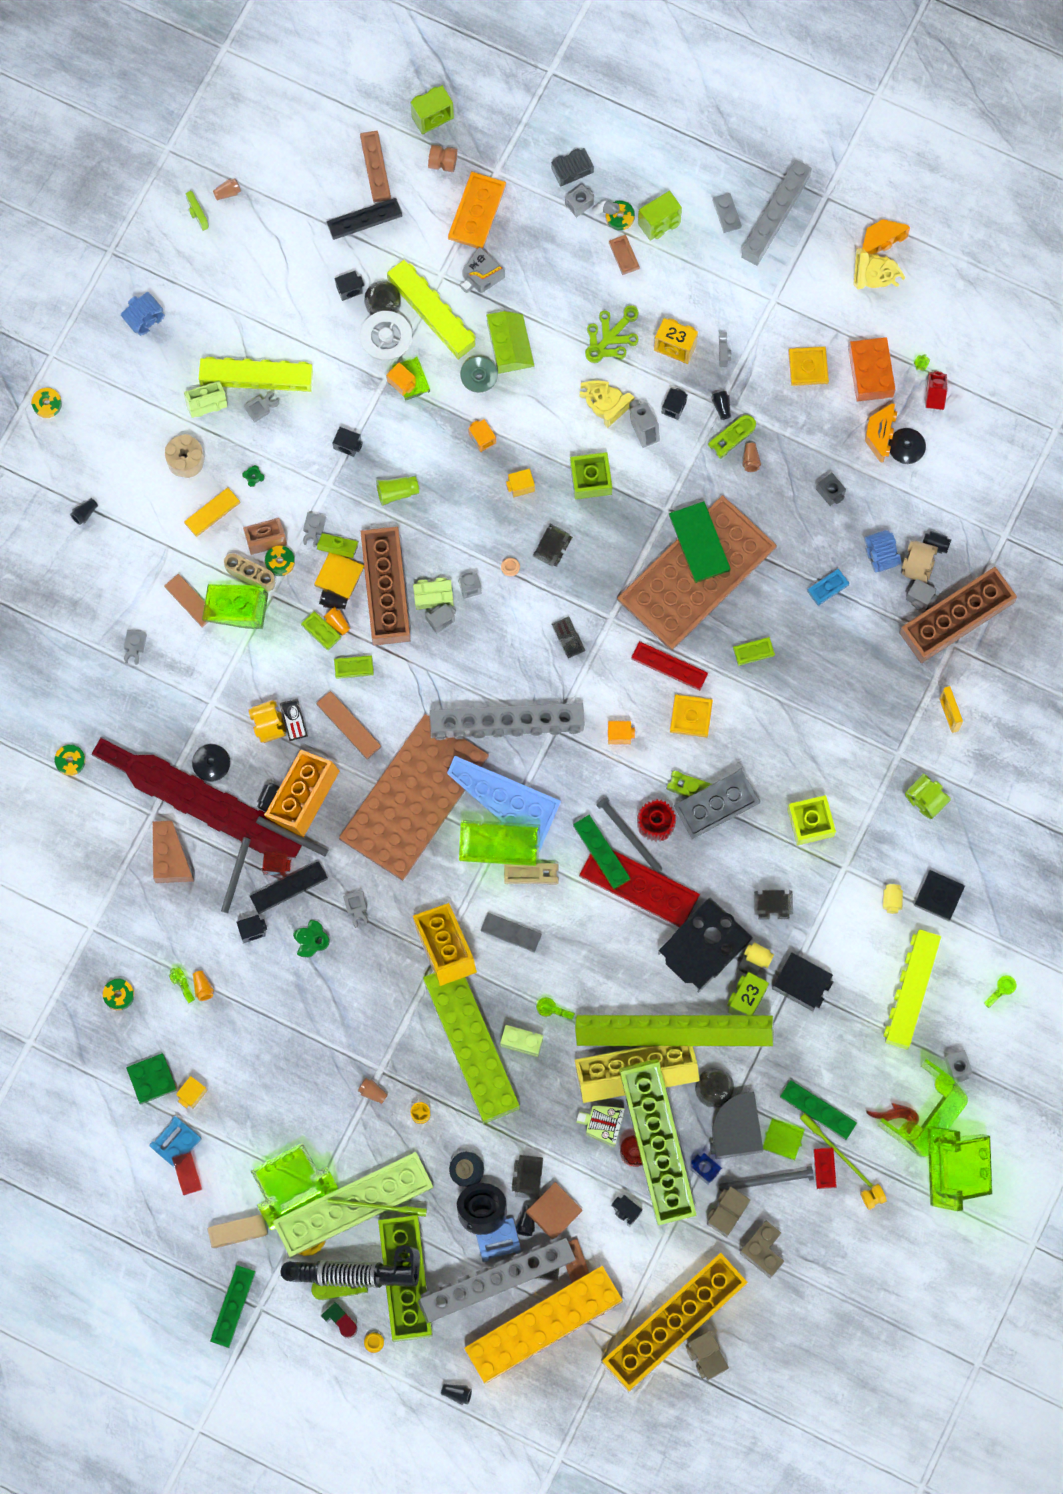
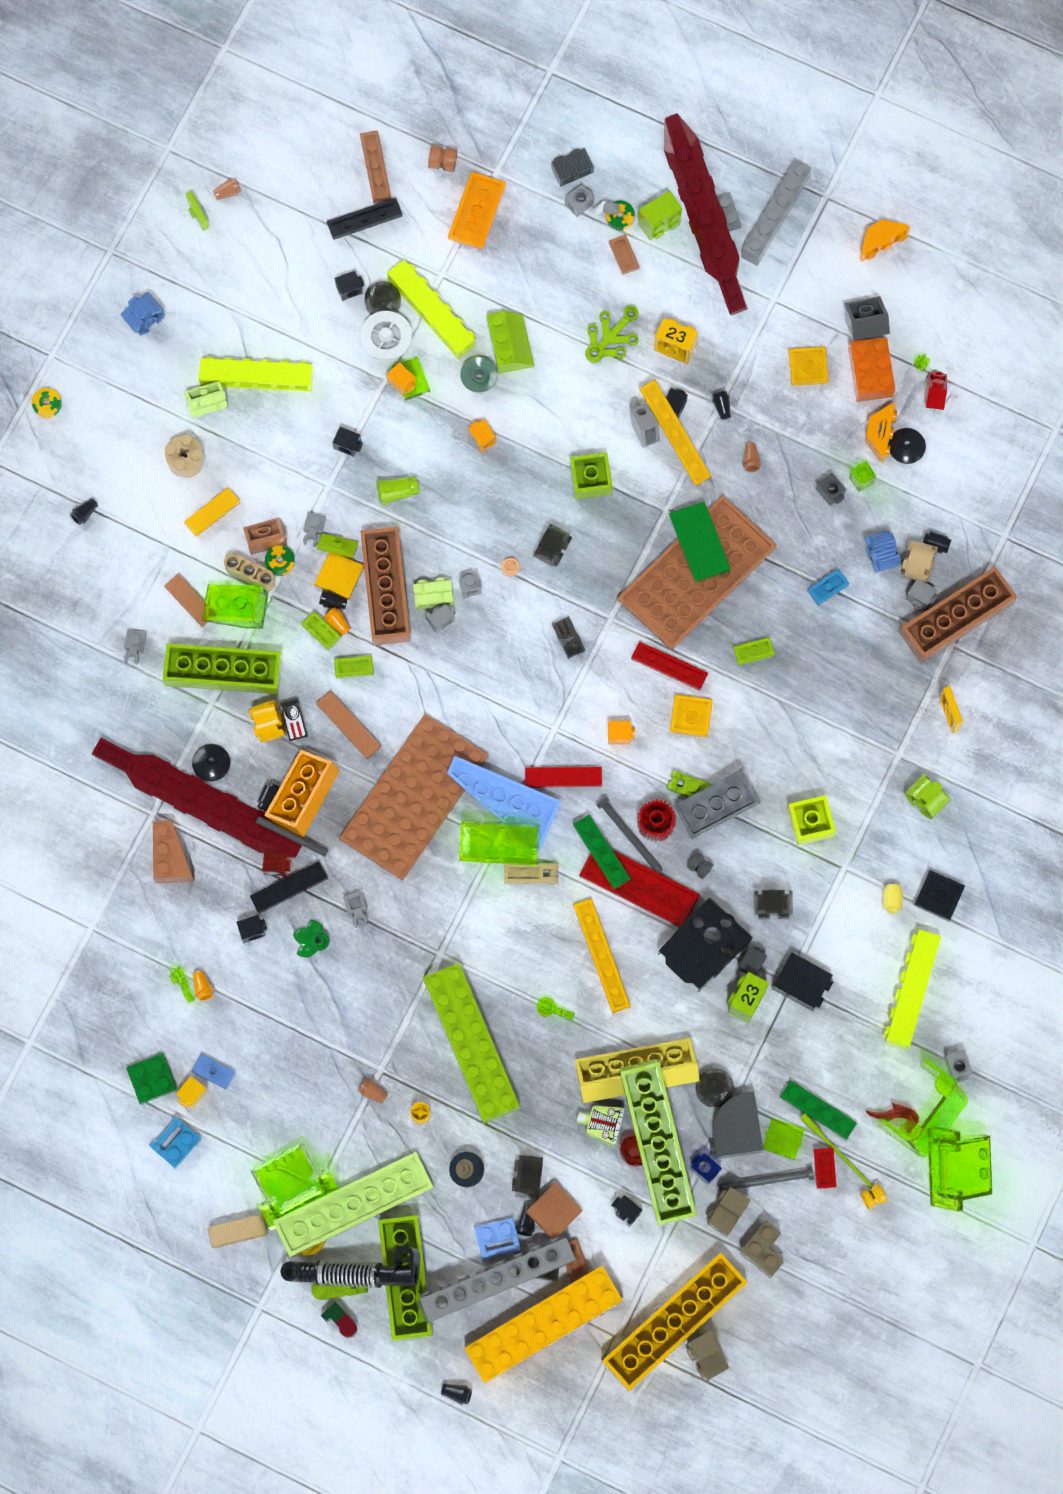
piece [54,745,86,776] -> none
green piece [103,979,134,1011] -> none
clear red tile [172,1151,202,1195] -> none
green plate [210,1265,256,1348] -> none
dark grey bar [221,837,251,913] -> none
green plate [242,465,265,487] -> none
light grey plate [244,392,279,423] -> none
lime piece [328,1199,427,1217] -> none
yellow plate [364,1333,384,1353] -> none
lime brick [410,85,454,135] -> none
yellow brick [413,903,477,986] -> none
light grey brick [429,703,585,740] -> none
black piece [457,1183,507,1235] -> none
light grey torso [460,247,505,293] -> none
flat silver tile [481,913,542,953] -> none
yellowish green brick [500,1025,544,1057] -> none
yellow brick [506,468,535,498] -> none
lime brick [575,1015,774,1046] -> none
light yellow piece [579,380,635,428] -> none
lime plate [708,415,756,459] -> none
light grey plate [719,332,731,367] -> none
light yellow brick [744,942,774,968] -> none
light yellow piece [853,248,905,289] -> none
clear neon green plate [984,975,1017,1008] -> none
none -> lime brick [163,643,282,695]
none -> medium blue plate [192,1054,236,1090]
none -> red tile [525,767,602,788]
none -> yellow tile [573,898,631,1014]
none -> yellow tile [639,379,712,486]
none -> dark red plate [664,113,748,316]
none -> dark grey wheel [687,853,714,880]
none -> dark grey brick [844,296,890,341]
none -> clear neon green brick [849,461,876,492]

